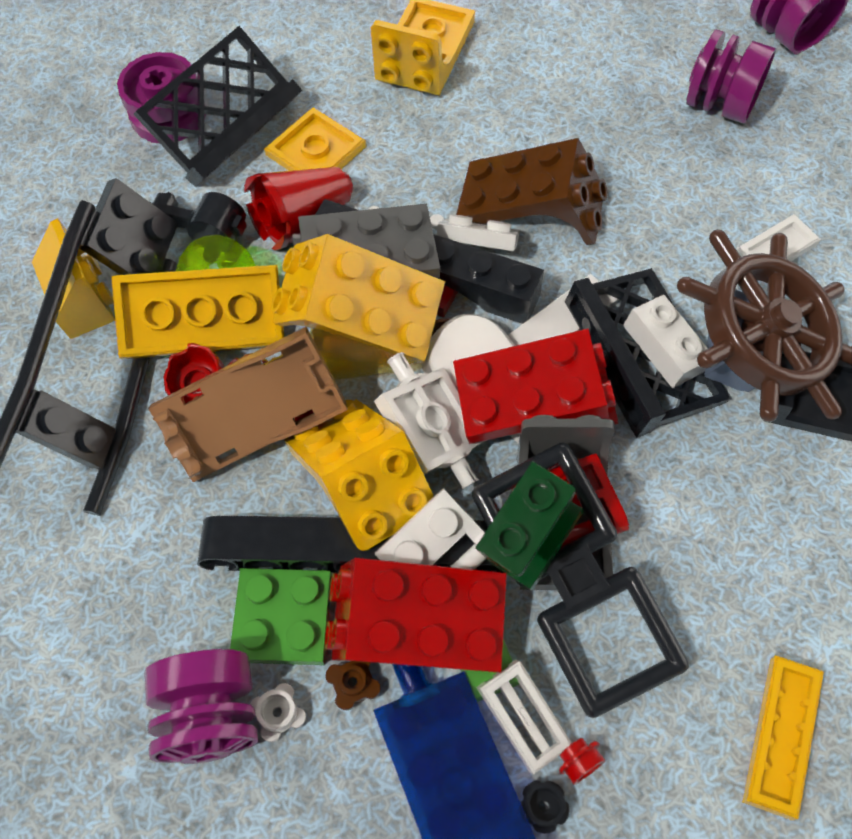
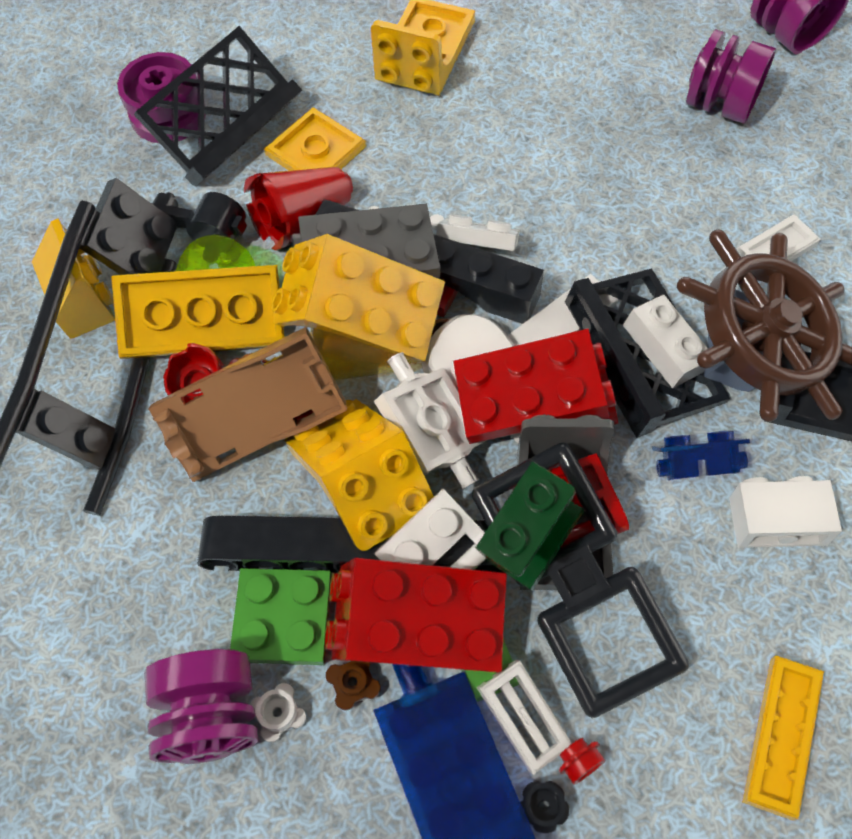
reddish brown bracket [456,138,607,245] -> none
none -> clear blue hinge [652,430,750,481]
none -> white brick [729,476,842,548]

